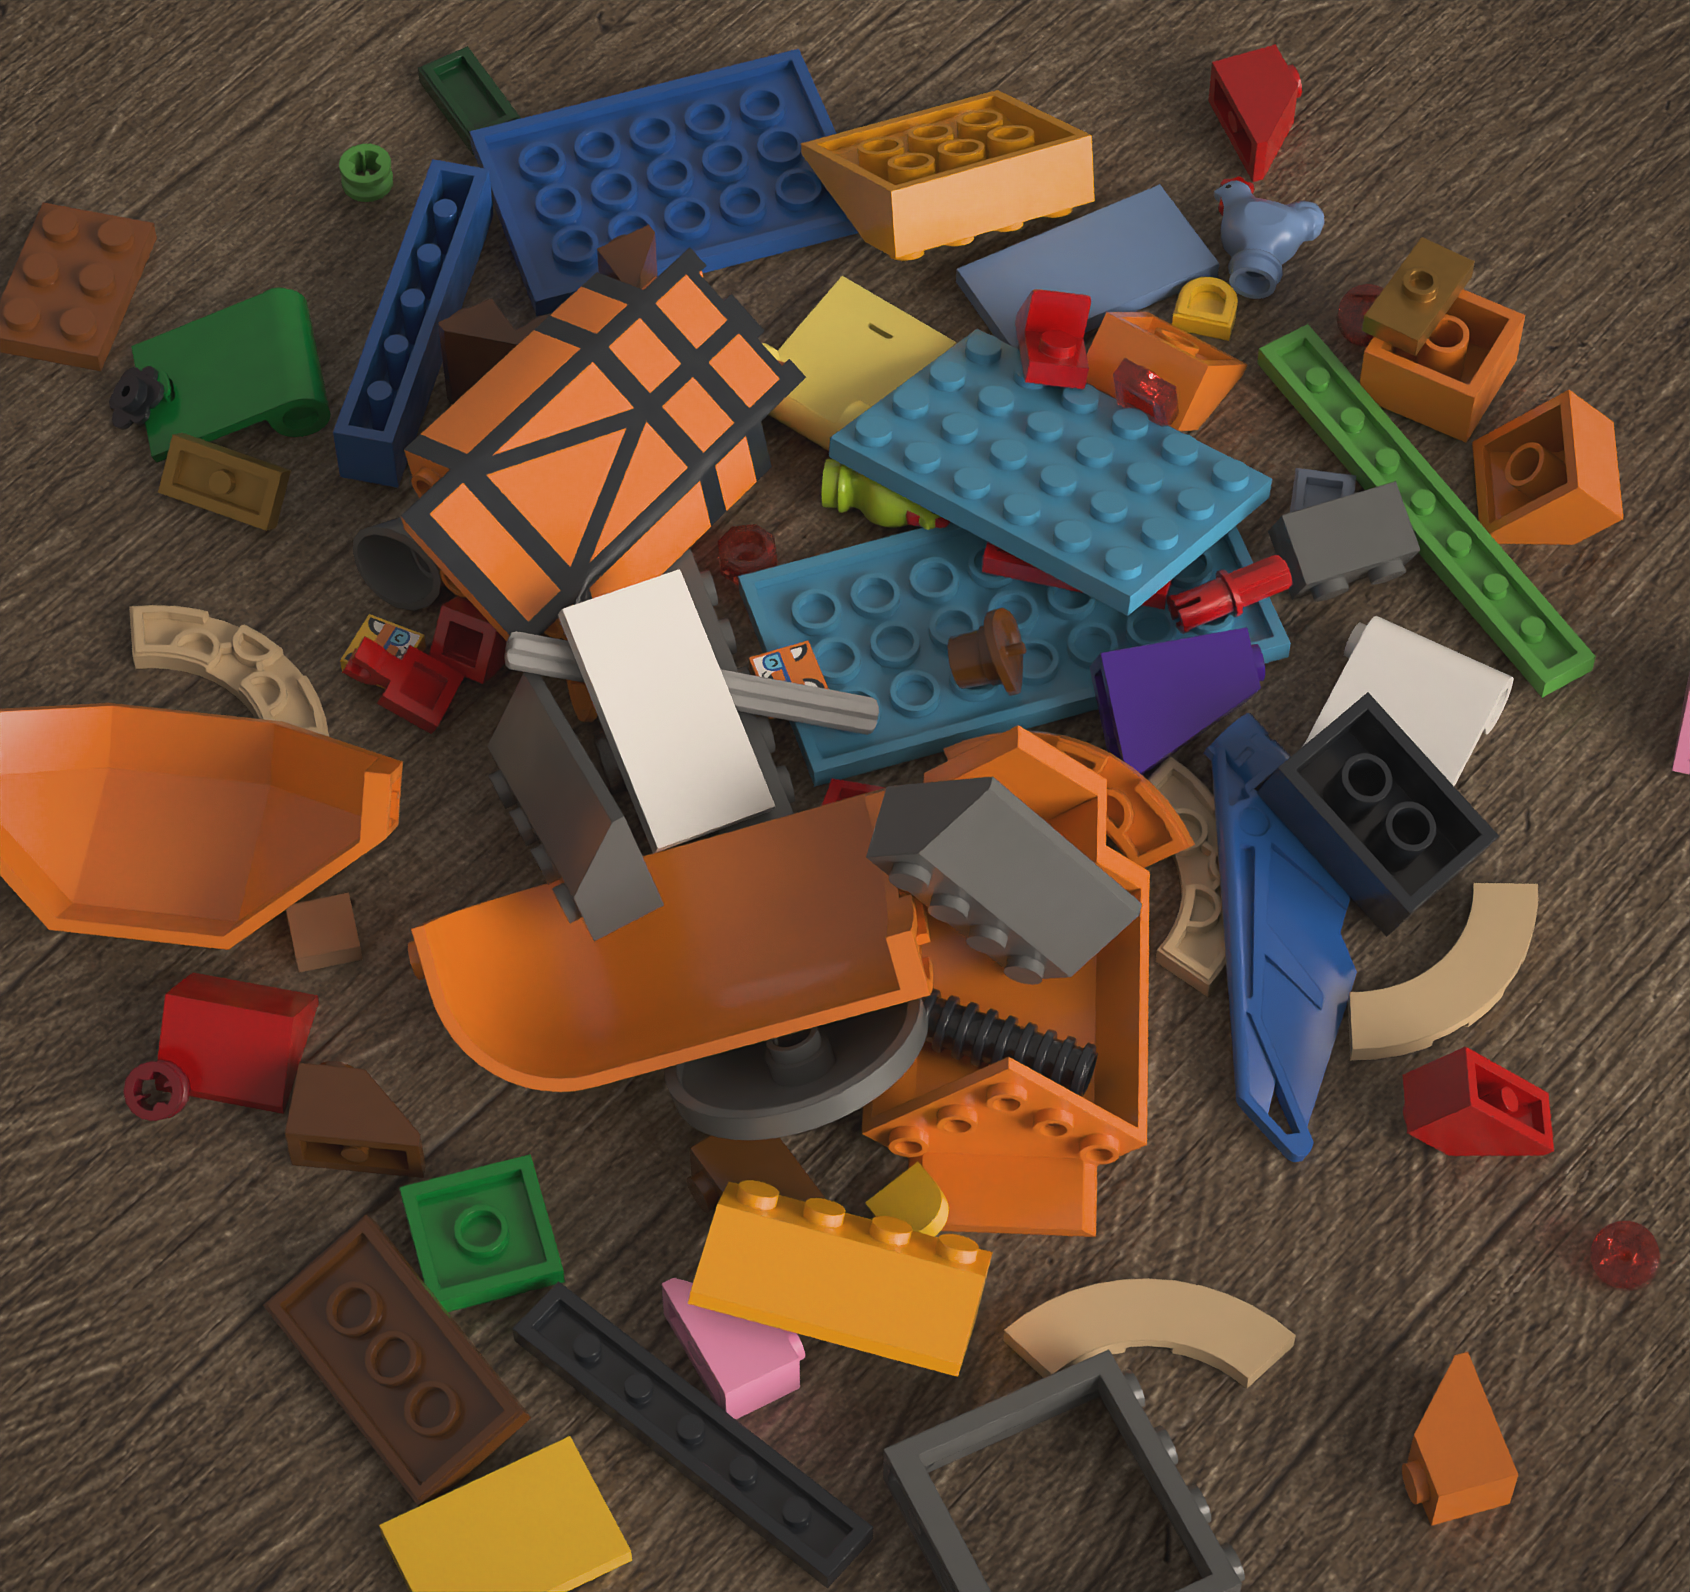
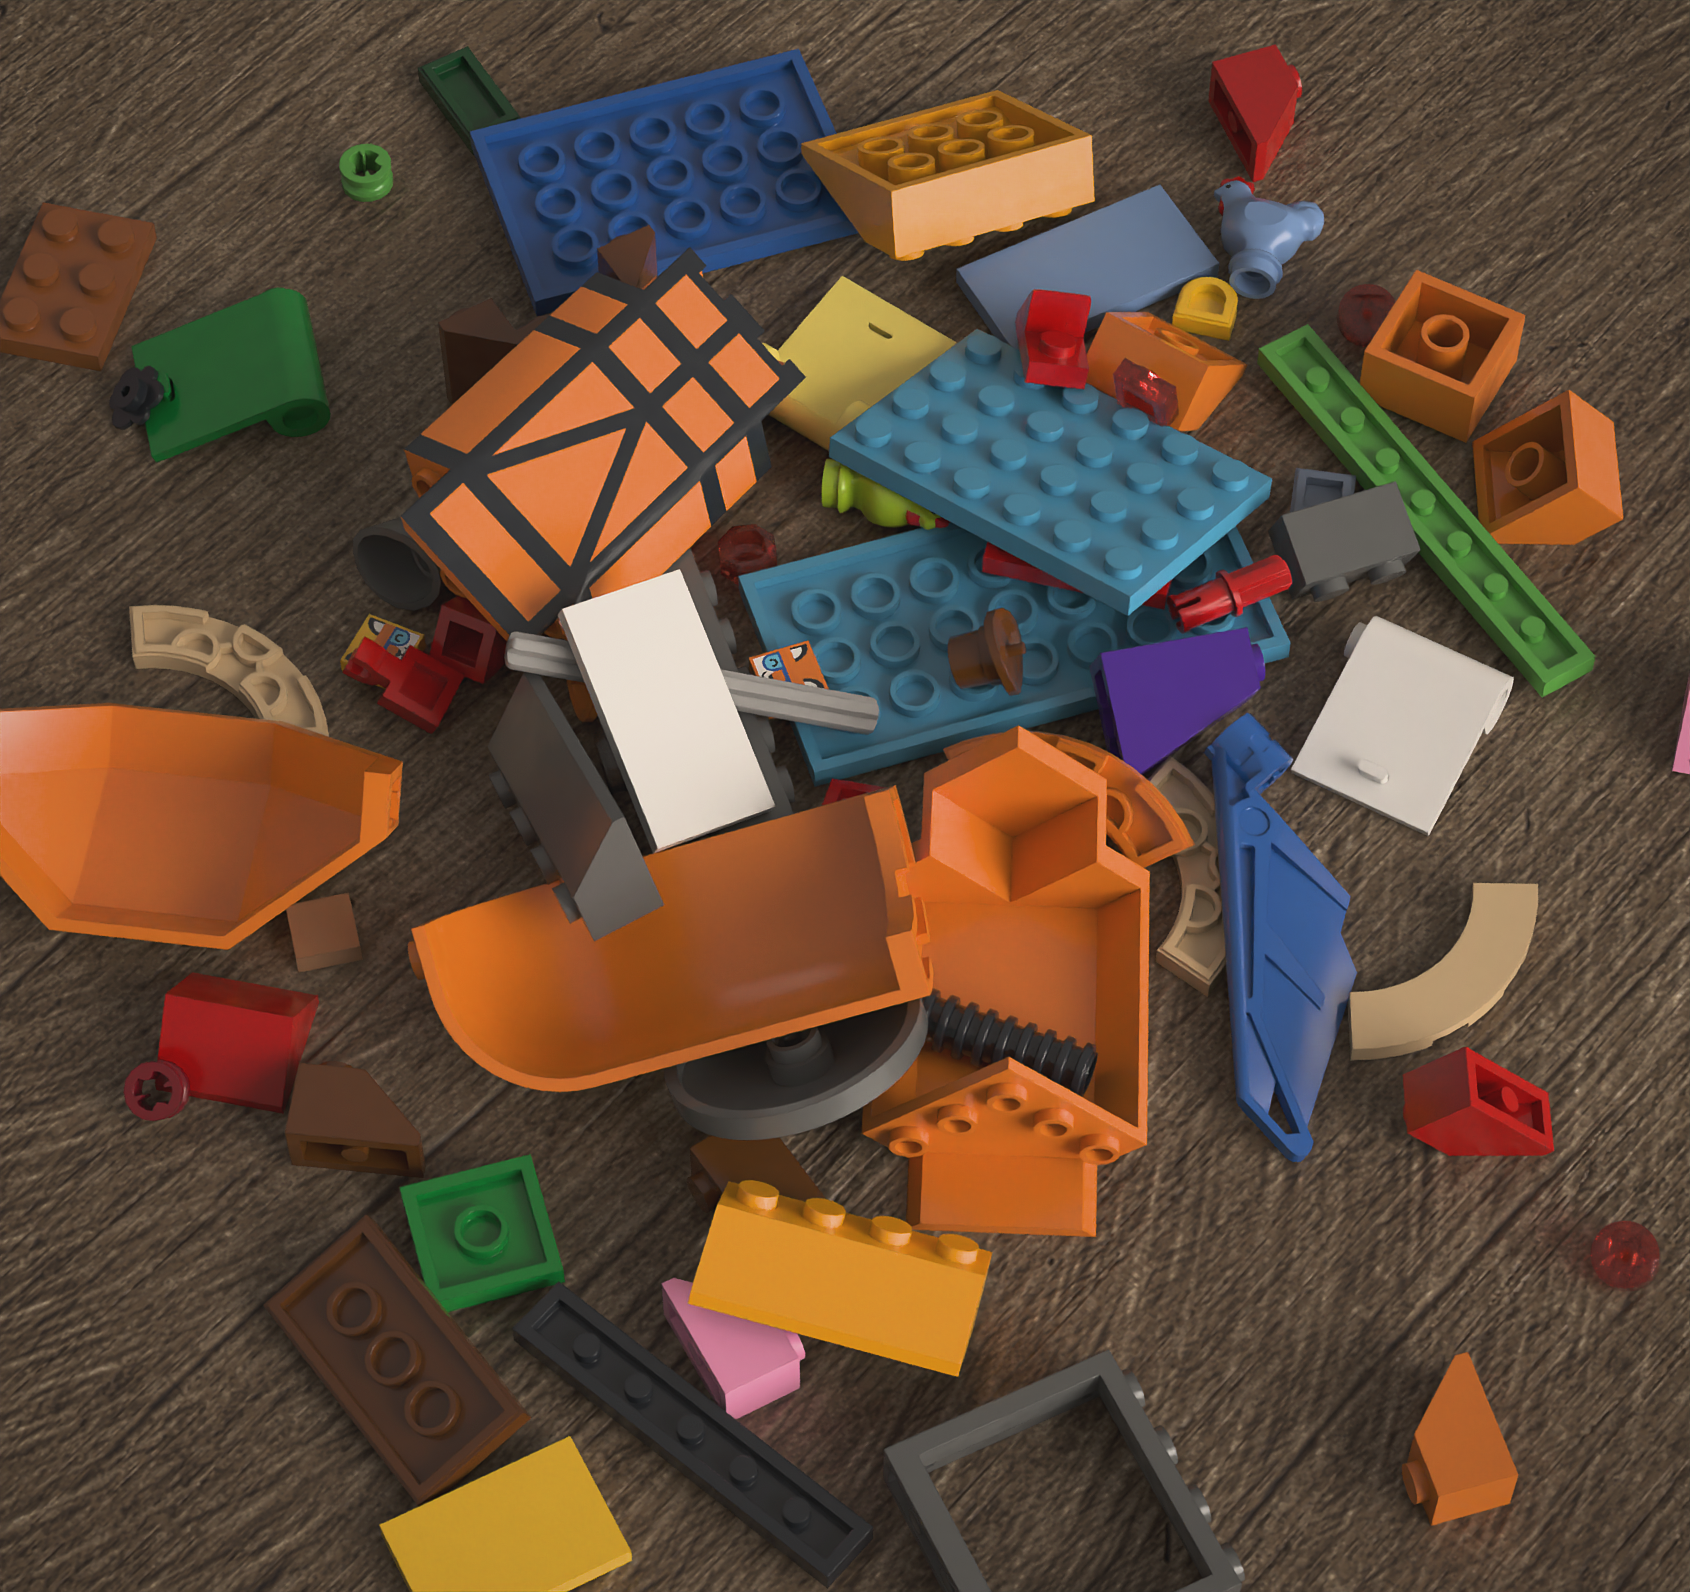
pearl gold plate [158,433,291,531] -> none
blue brick [333,159,494,488] -> none
yellow tile [865,1162,949,1236] -> none
dark grey slope [866,776,1142,985] -> none
tan tile [1003,1278,1296,1389] -> none
black brick [1257,692,1499,937] -> none
pearl gold plate [1362,237,1475,356] -> none

